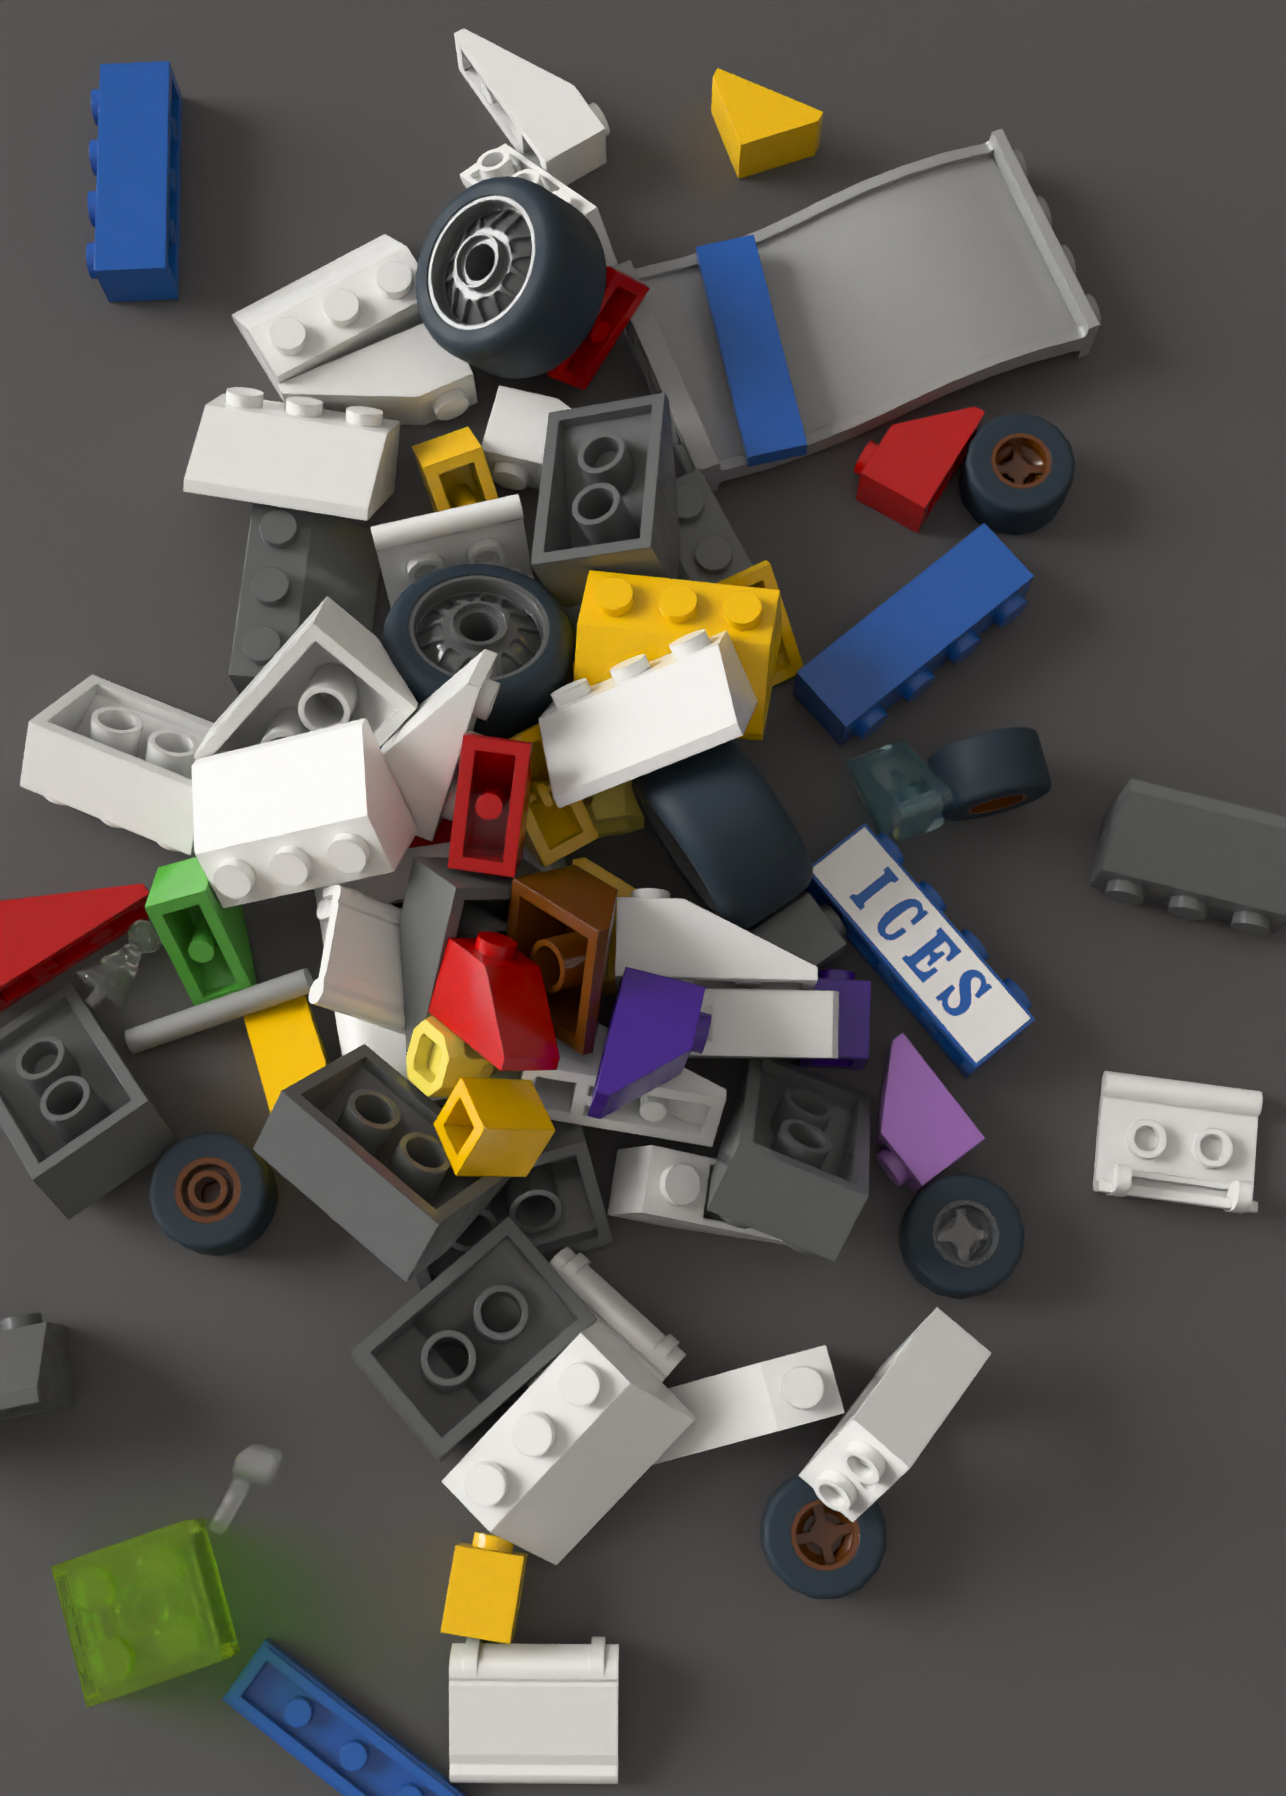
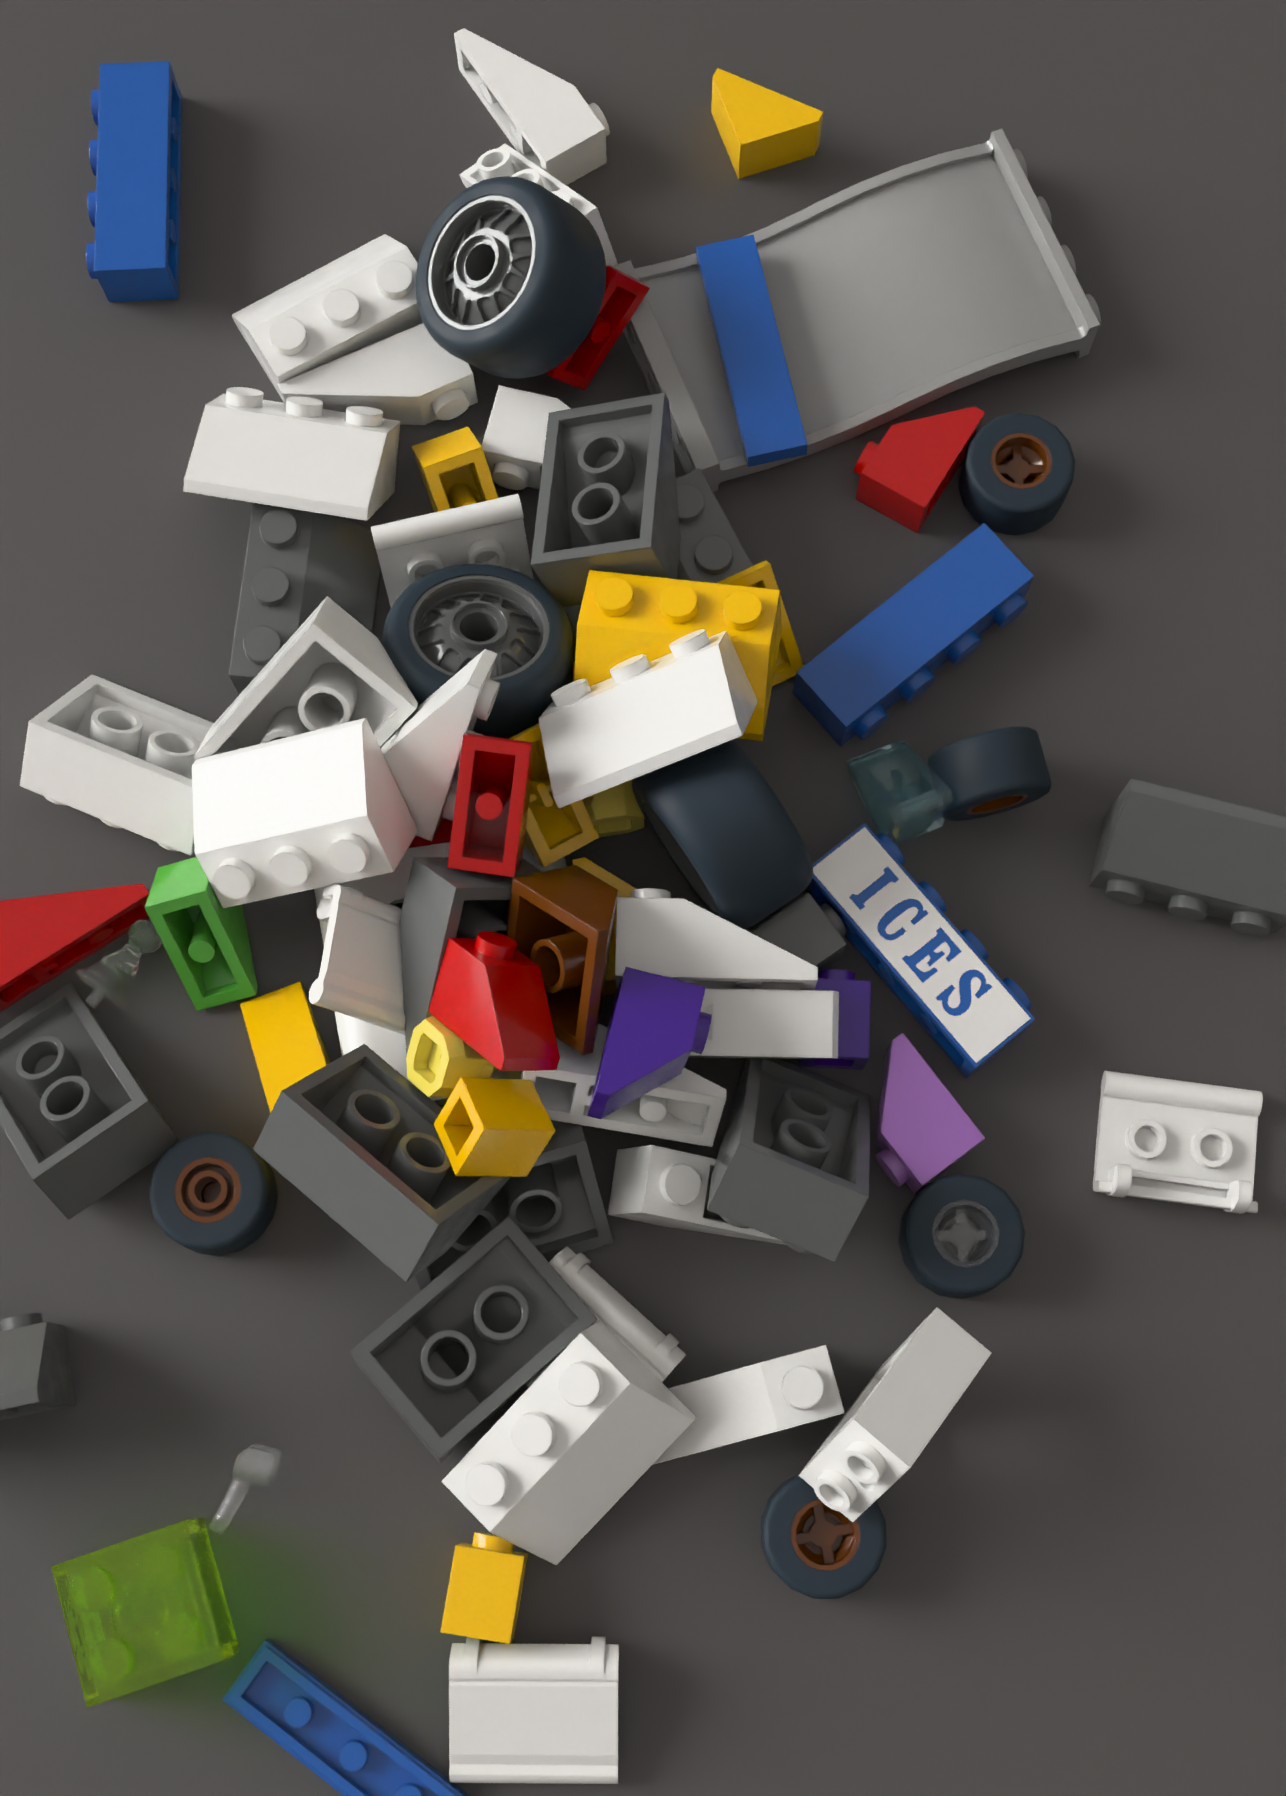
light grey bar [125,968,313,1054] -> none

